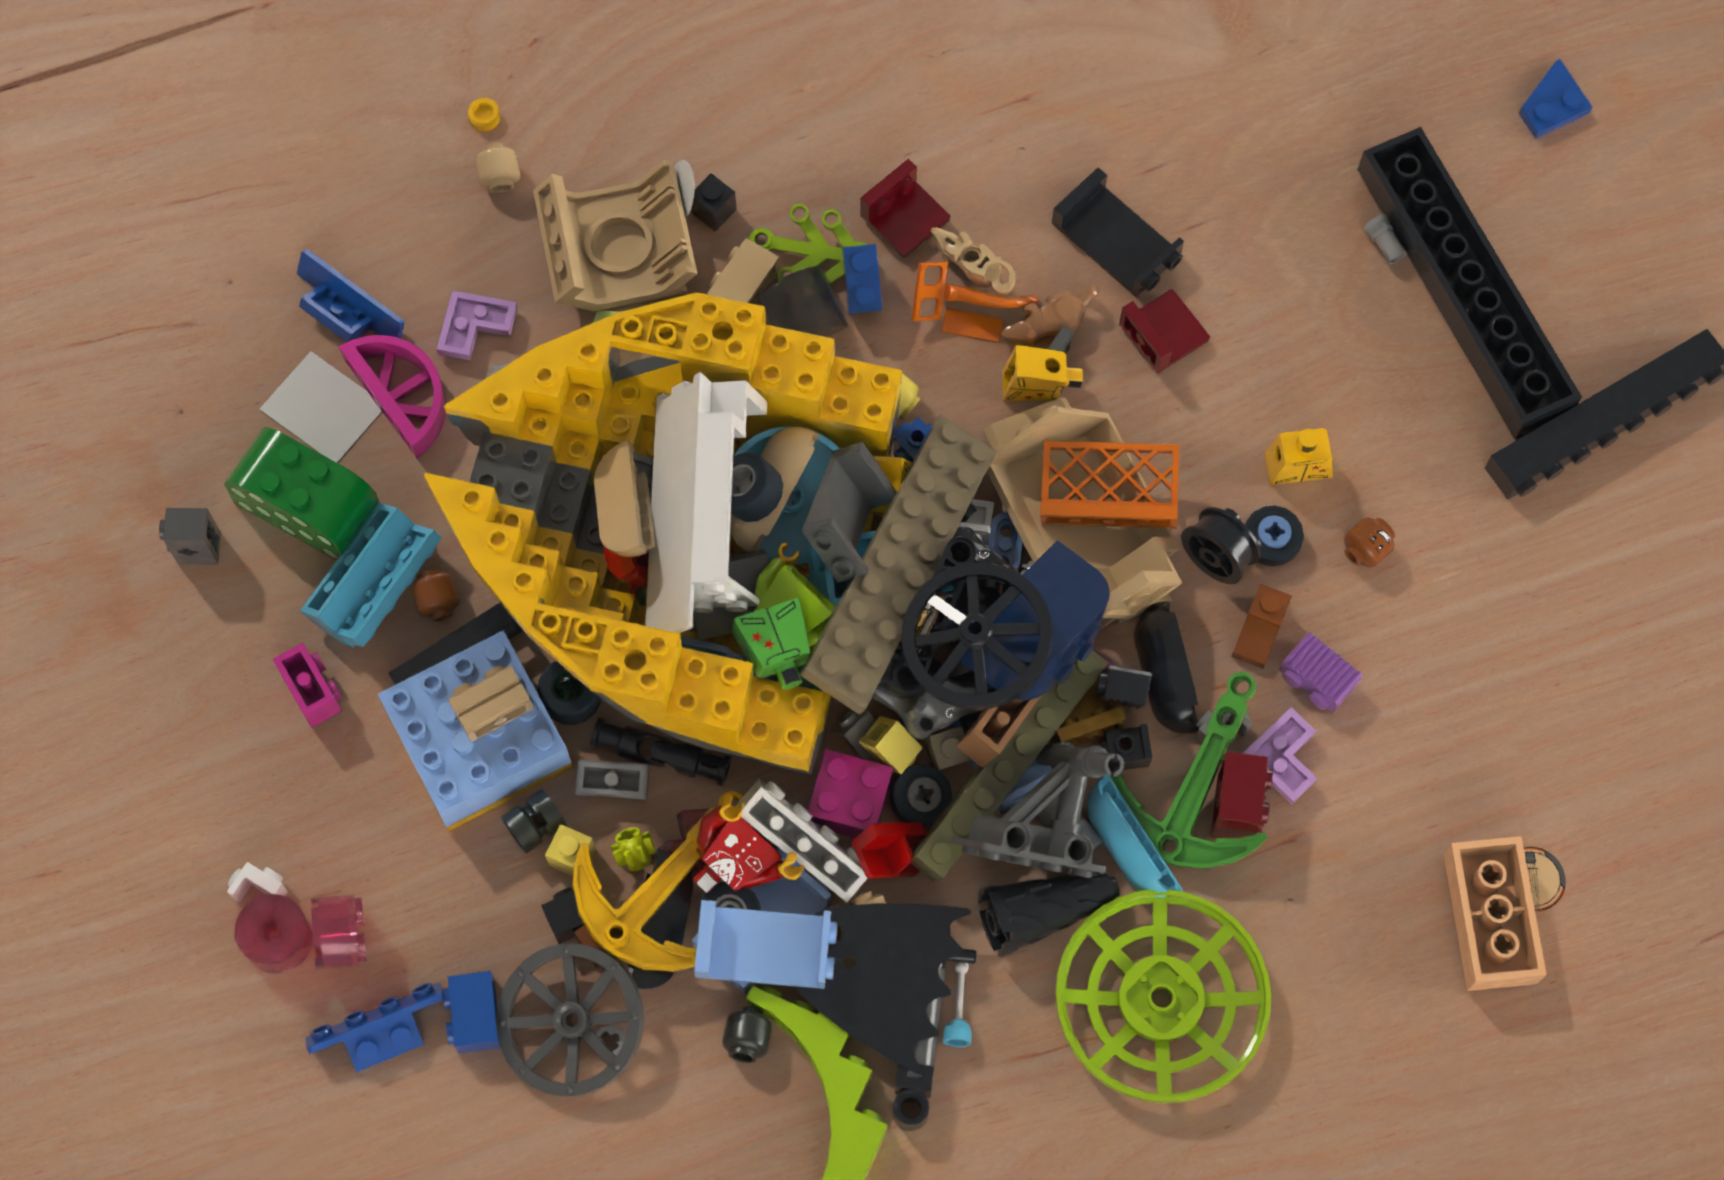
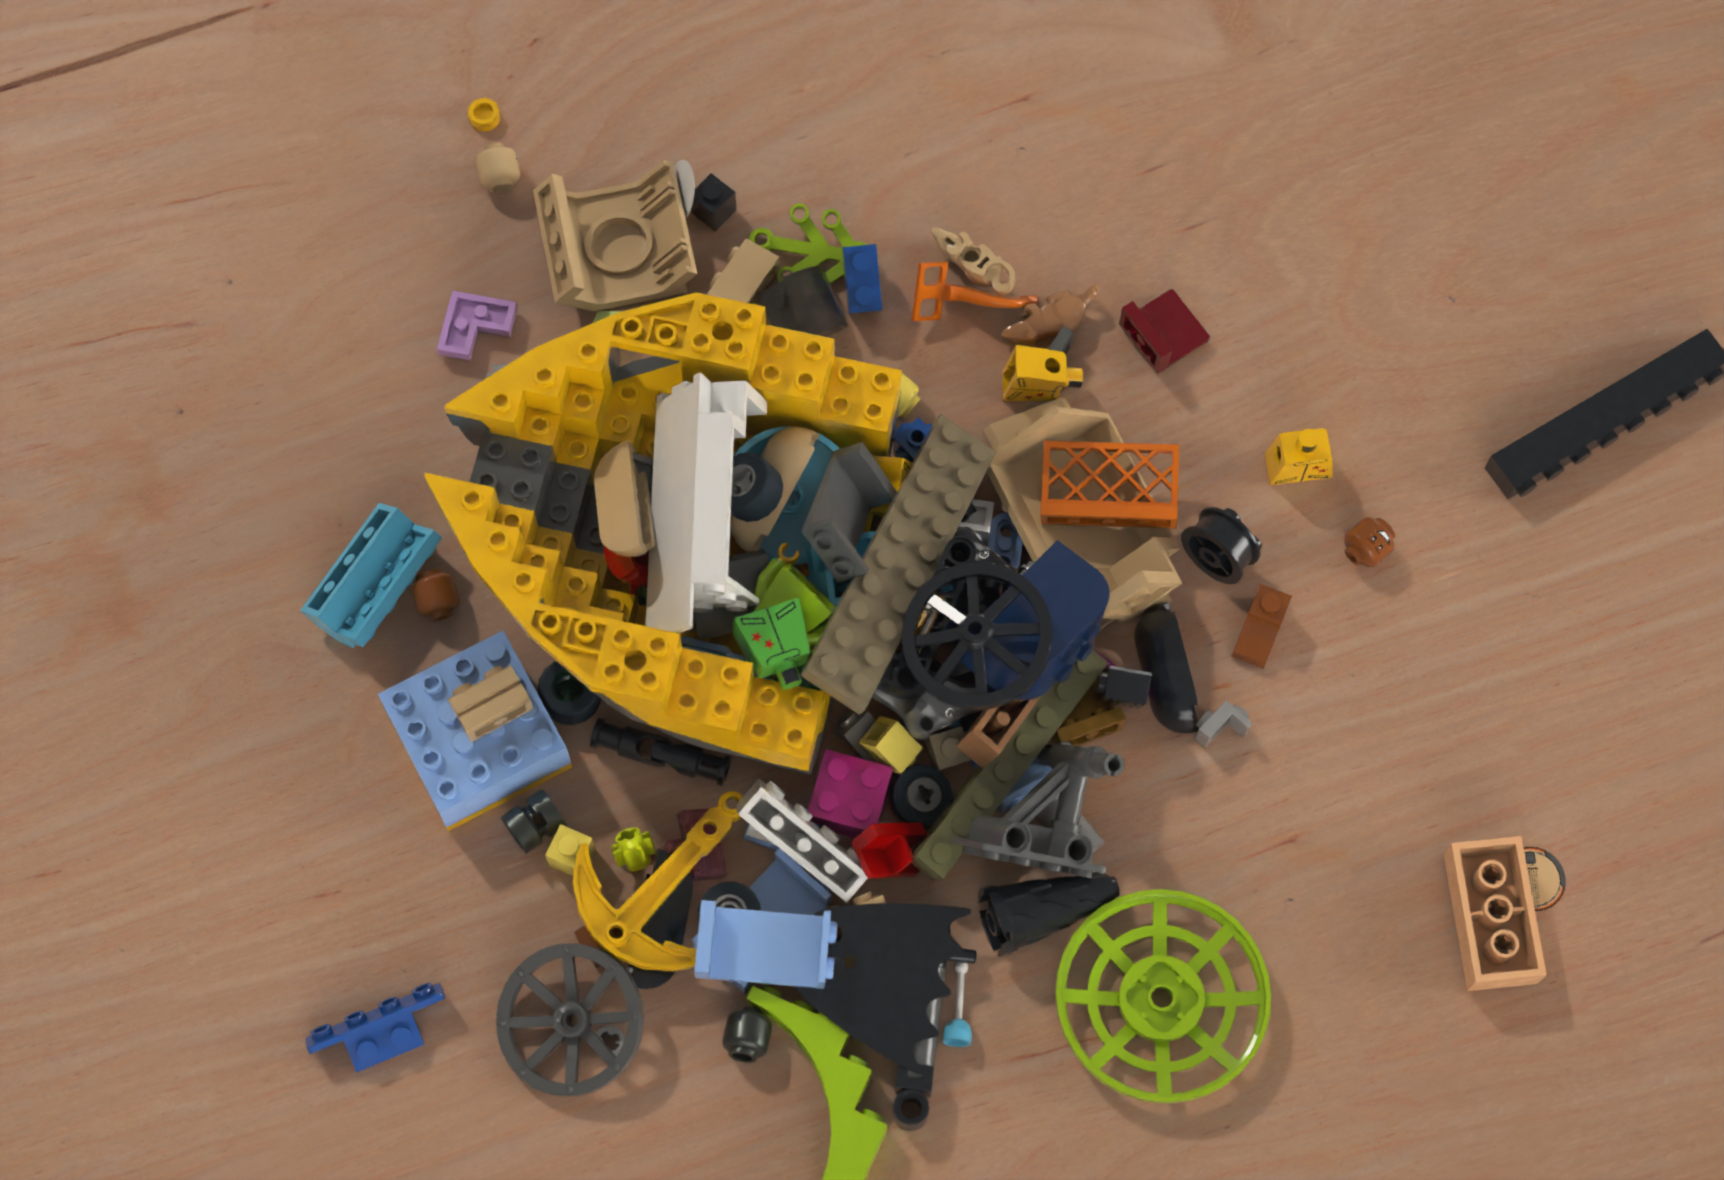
dark grey brick [159,508,221,564] -> none
green brick [224,427,380,560] -> none
white bracket [227,862,288,903] -> none
clear pink brick [234,894,313,973] -> none
white sticker [260,351,382,463] -> none
dark pink brick [272,642,342,728] -> none
blue bracket [297,249,405,342] -> none
clear pink brick [311,894,366,969] -> none
dark pink window [339,335,446,459] -> none
black fence [388,602,523,685] -> none
blue piece [443,971,501,1054] -> none
black brick [541,888,584,944] -> none
light grey brick [575,760,649,800] -> none
red torso [693,794,805,893] -> none
dark red bracket [860,158,950,258] -> none
orange sticker [942,309,1004,342] -> none
black panel [1052,167,1184,297] -> none
medium azure brick [1087,774,1183,898] -> none
black brick [1098,724,1152,770] -> none
bright green piece [1111,672,1268,869] -> none
dark red brick [1211,751,1273,838] -> none
lavender plate [1243,707,1317,805] -> none
black wheel [1245,505,1304,566] -> none
medium lavender brick [1279,632,1363,713] -> none
black brick [1357,127,1582,439] -> none
light grey pin [1363,214,1407,265] -> none
blue wing [1519,59,1592,139] -> none

